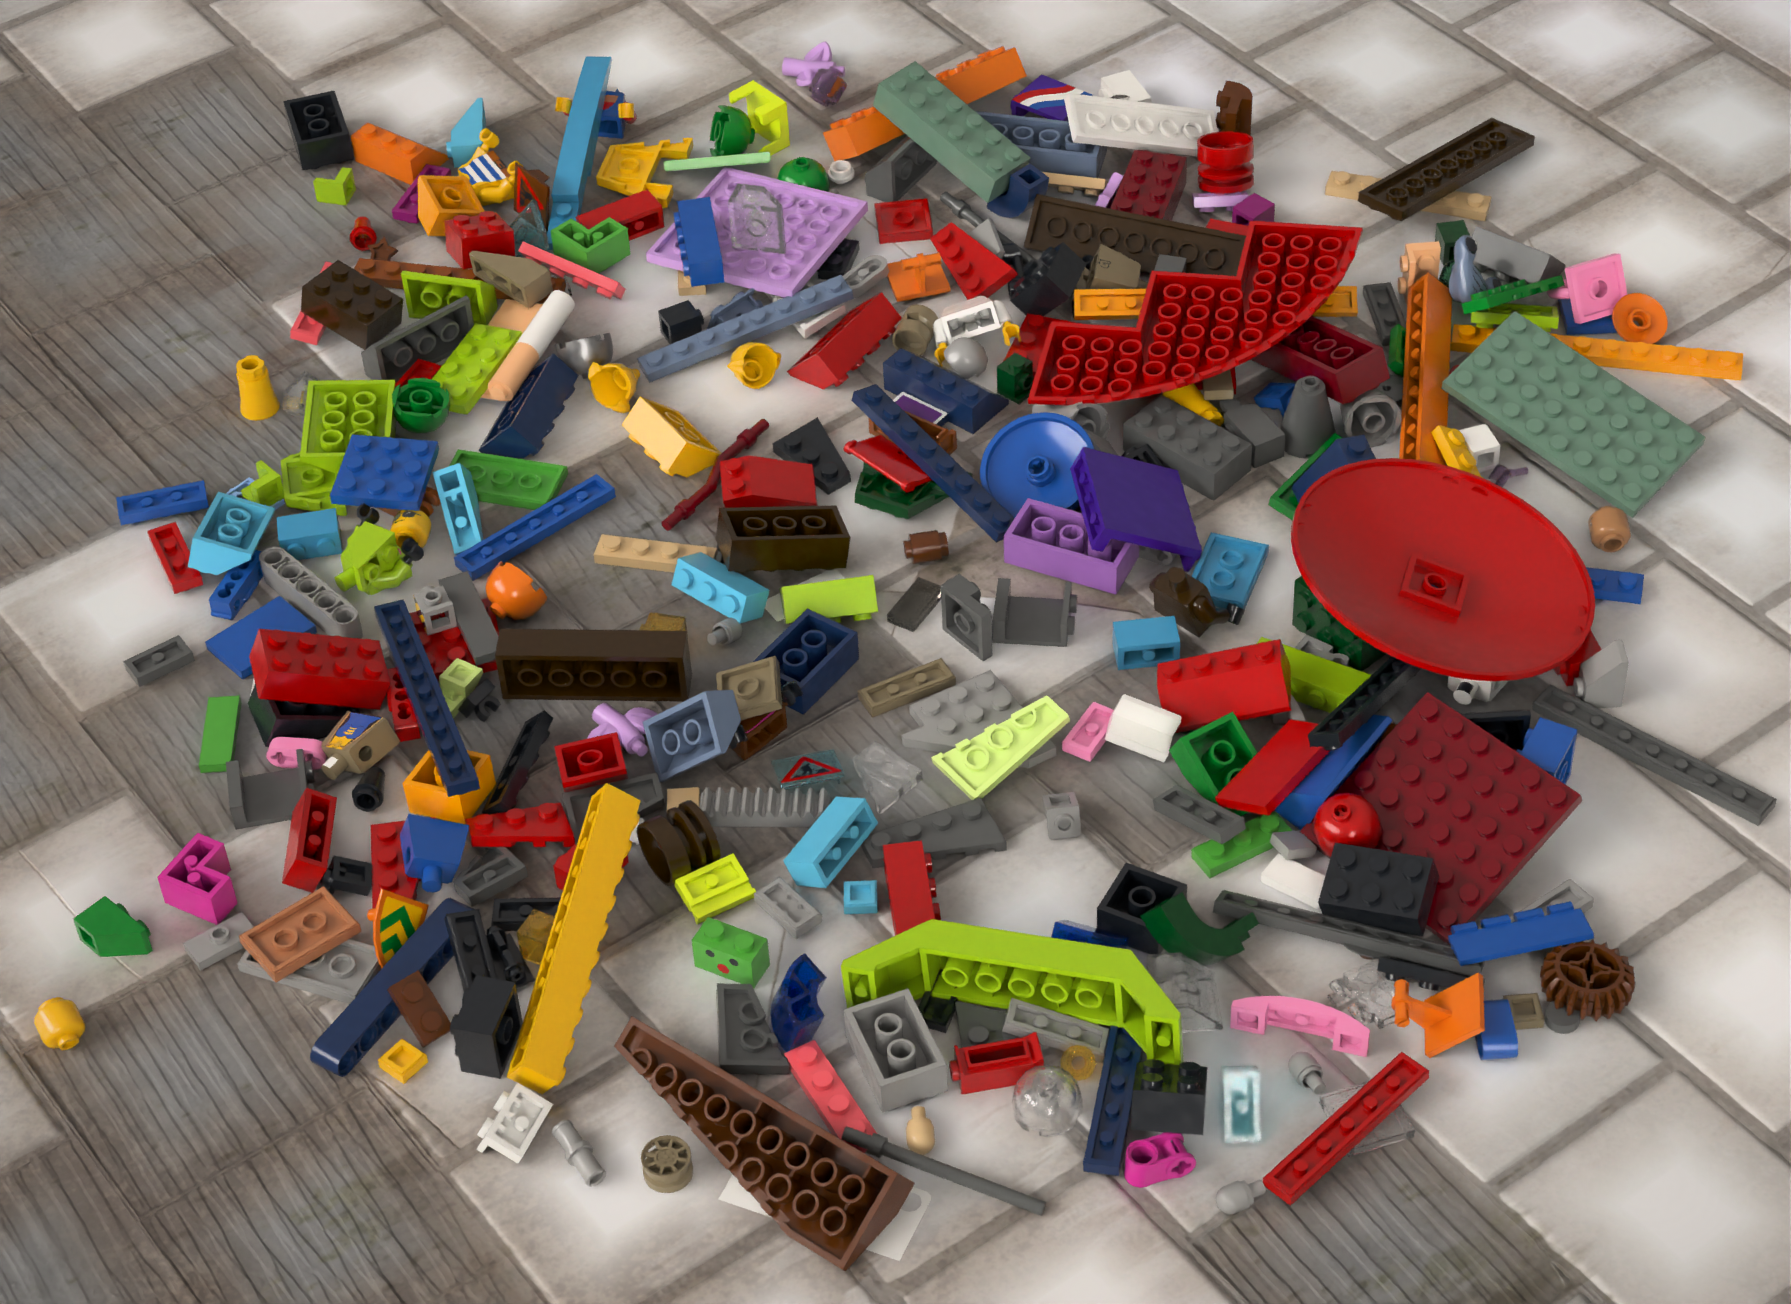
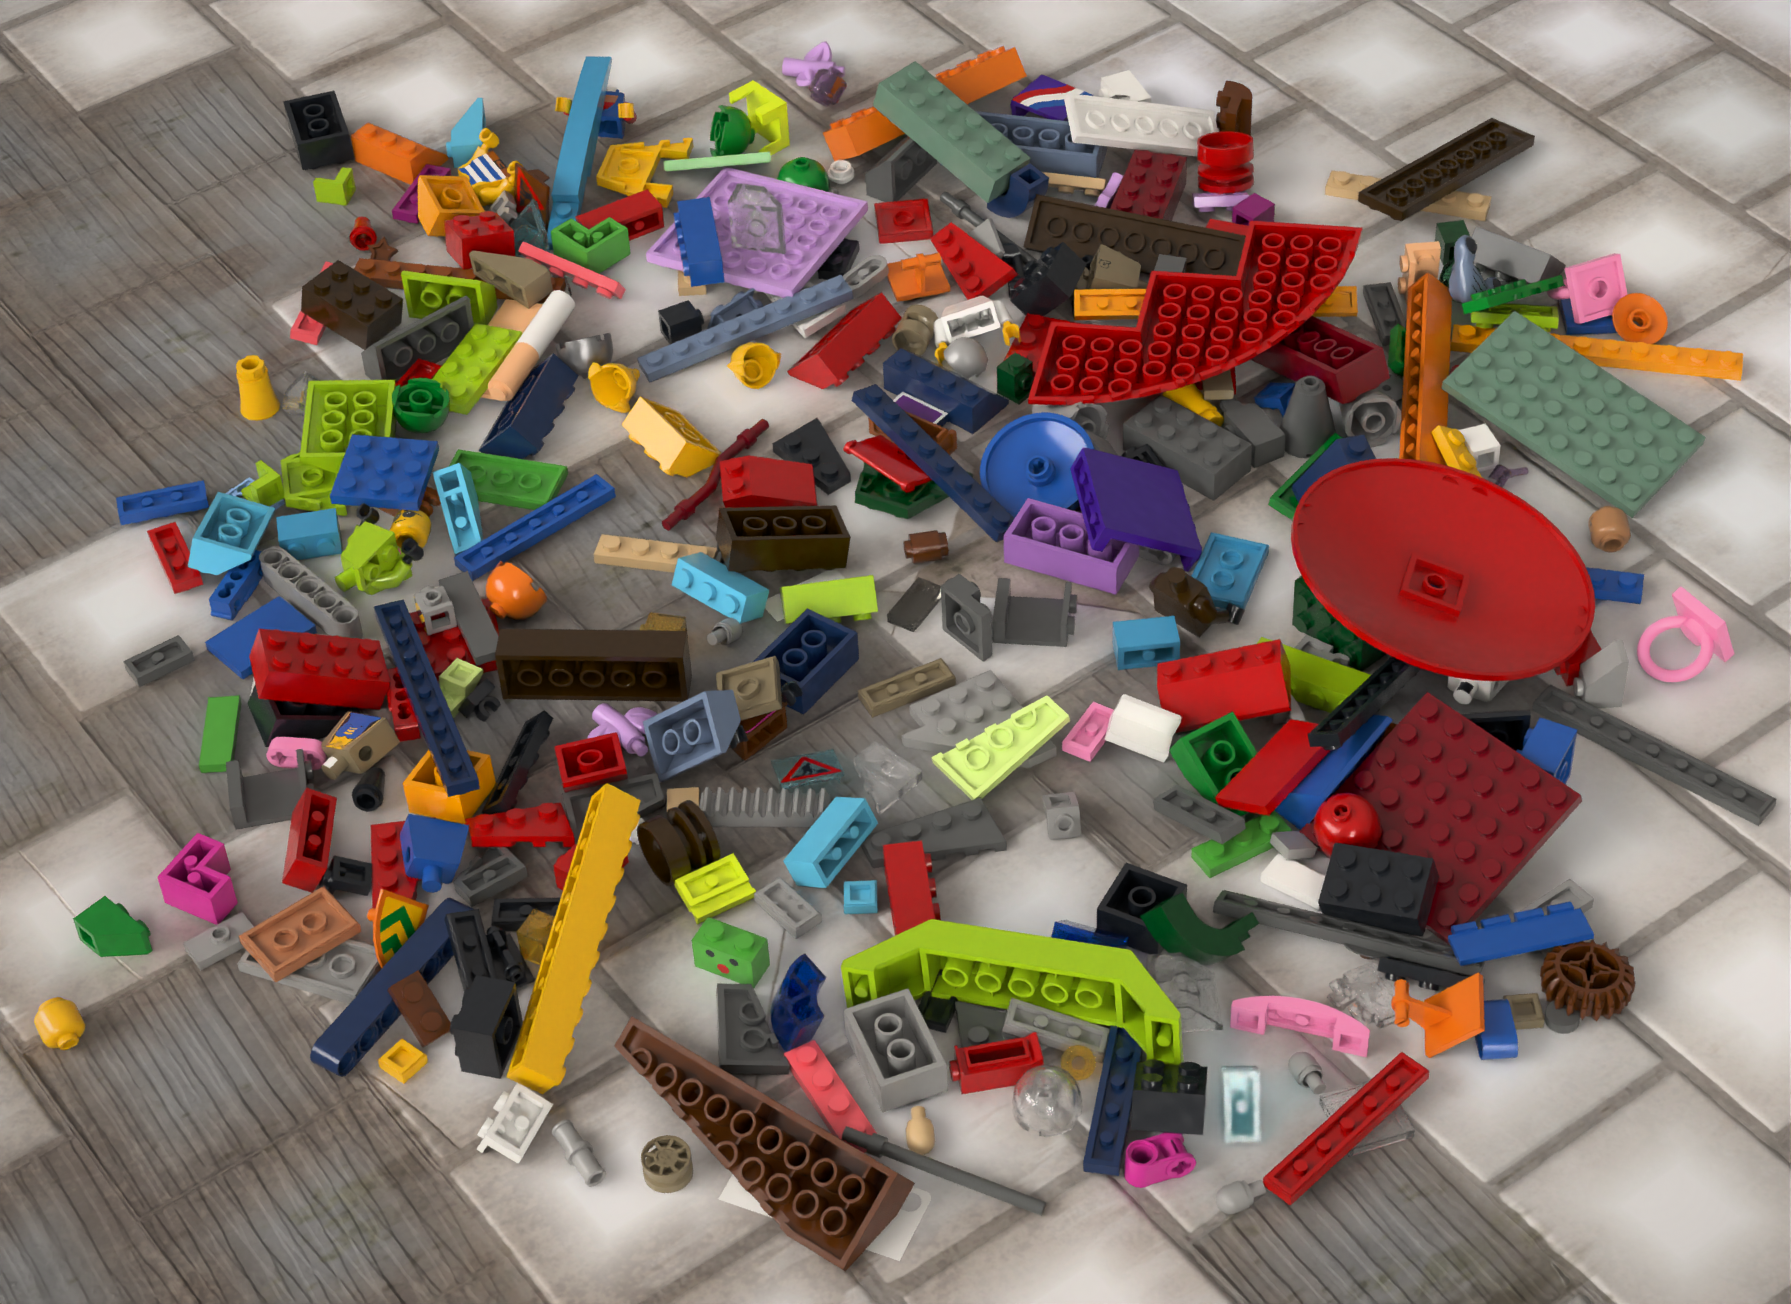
none -> light grey plate [488,190,518,224]
none -> bright pink tile [1637,587,1734,682]

